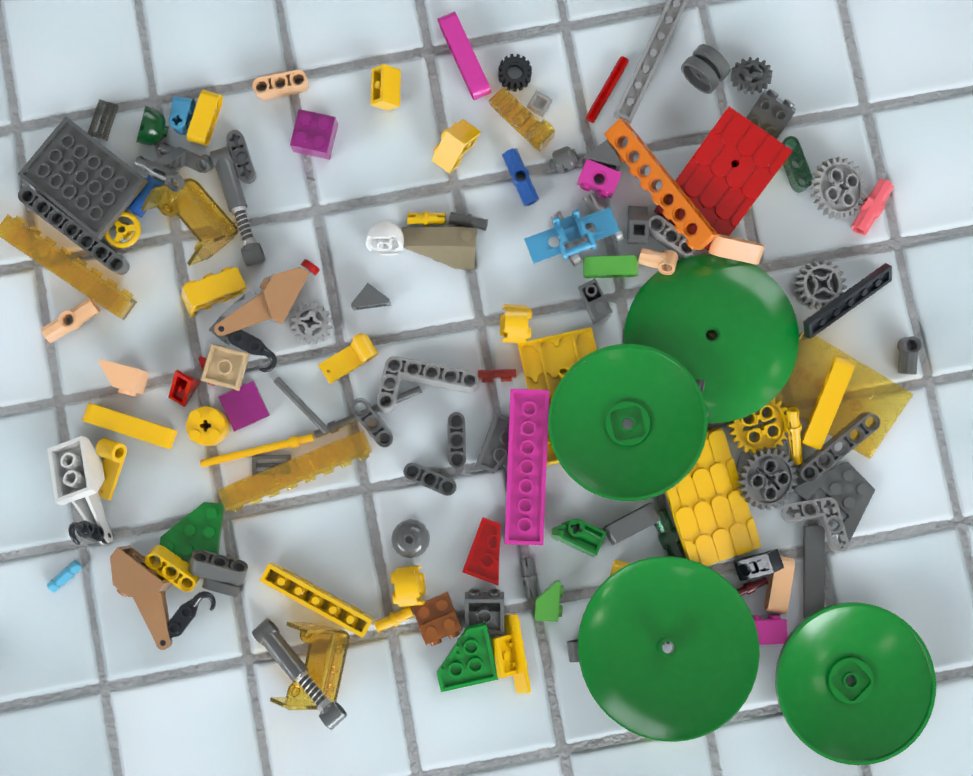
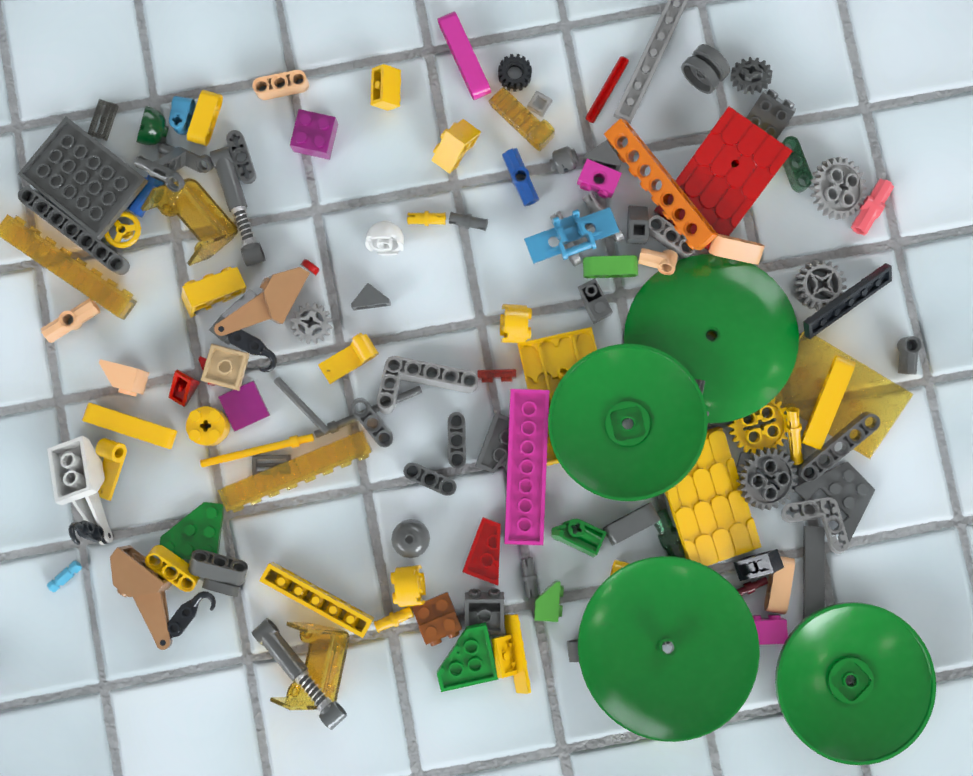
dark tan wedge [402,227,477,270] -> none

